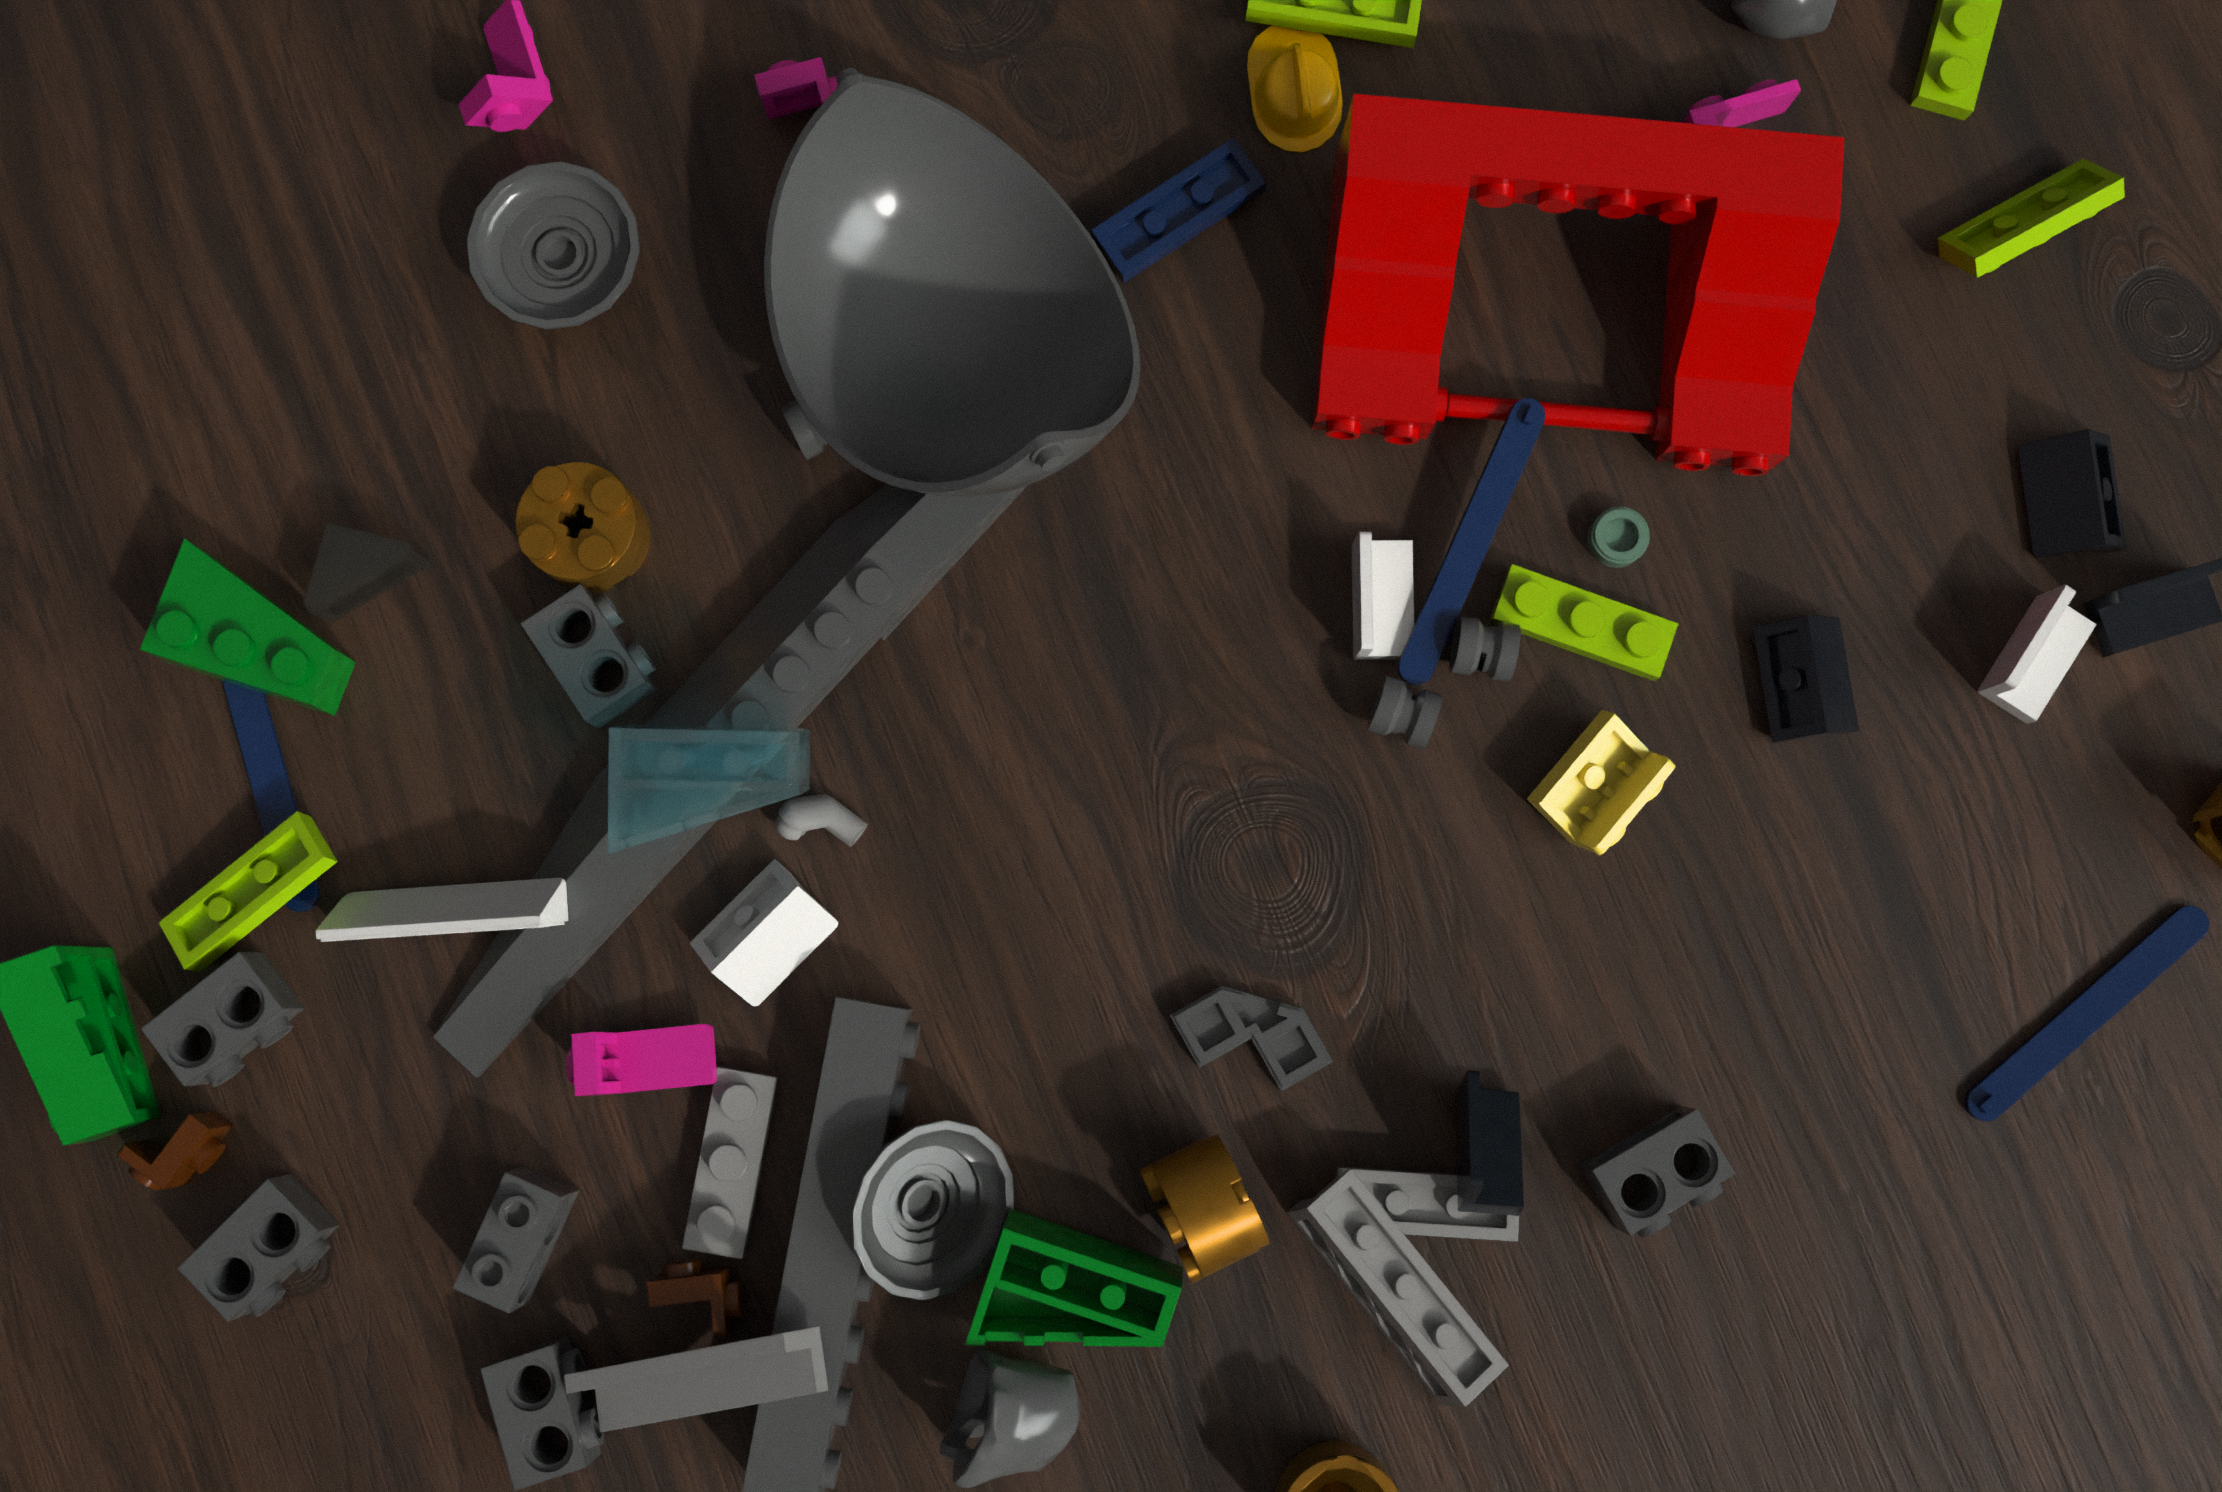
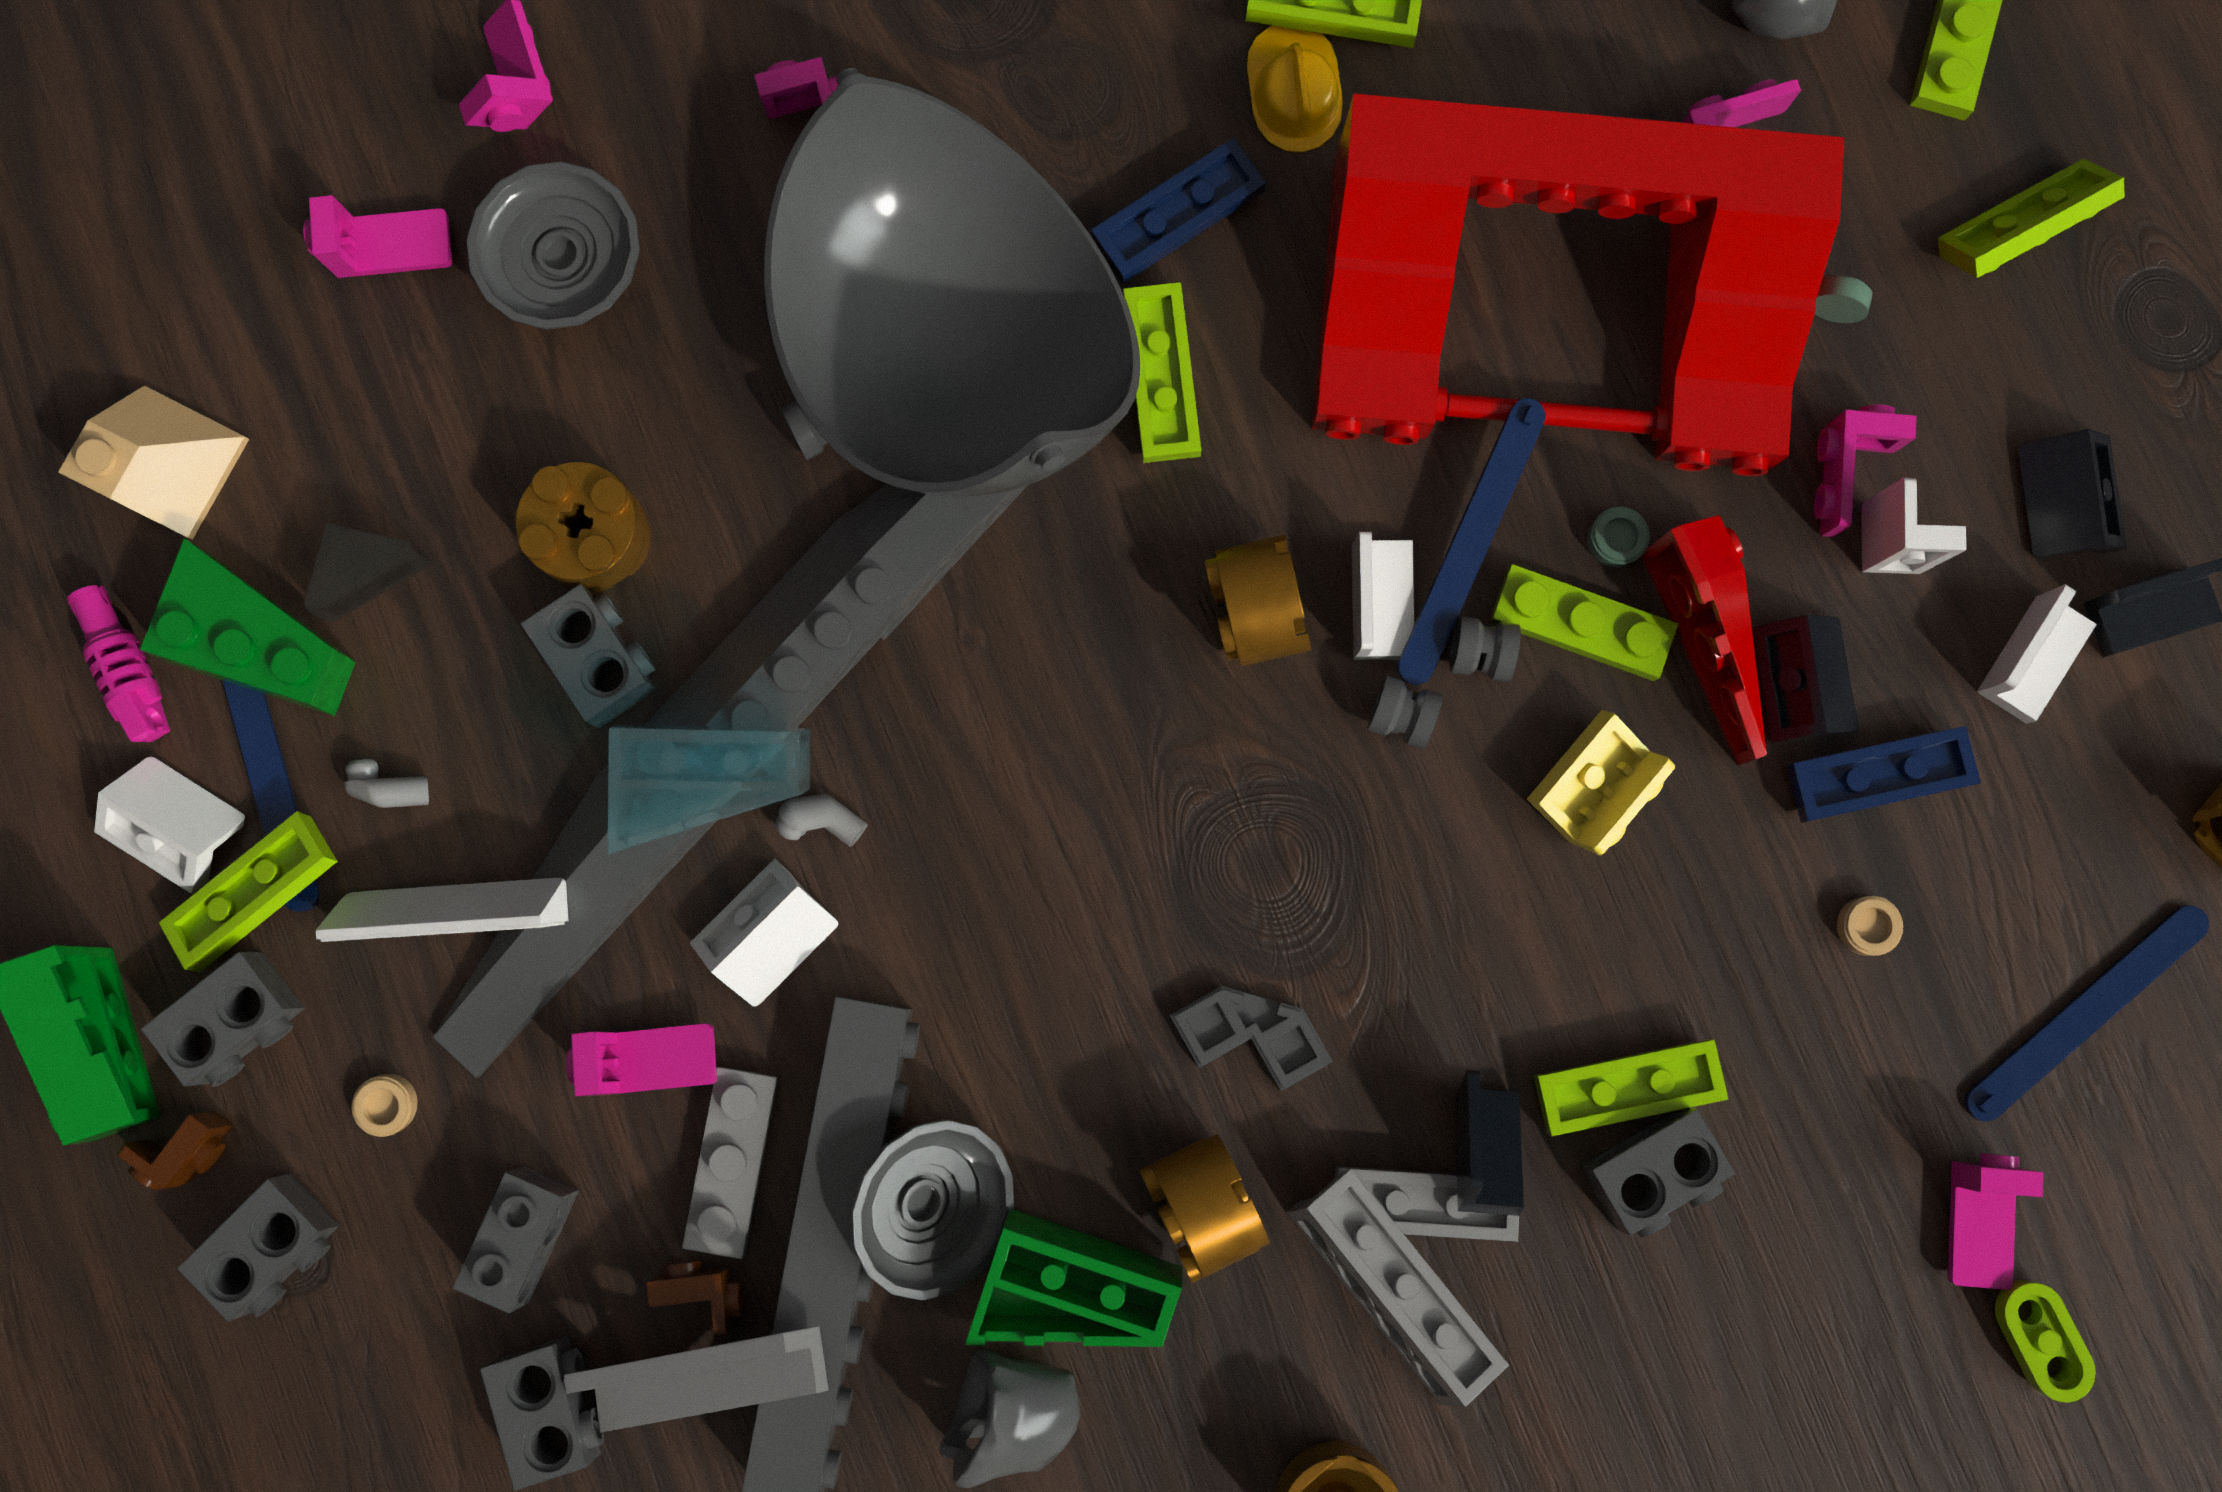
none -> tan slope [58,386,249,540]
none -> dark pink hinge [66,585,170,742]
none -> white panel [94,757,245,894]
none -> dark pink bracket [303,195,452,278]
none -> light grey arm [343,759,429,808]
none -> tan tile [352,1074,417,1137]
none -> lime plate [1123,282,1202,463]
none -> pearl gold brick [1205,534,1311,666]
none -> lime plate [1533,1039,1728,1136]
none -> red wedge [1641,515,1767,766]
none -> dark blue plate [1786,726,1981,823]
none -> dark pink bracket [1814,405,1917,537]
none -> sand green tile [1815,275,1873,323]
none -> tan tile [1837,896,1903,956]
none -> white panel [1861,478,1966,574]
none -> dark pink bracket [1948,1153,2043,1290]
none -> lime plate [1995,1280,2096,1403]

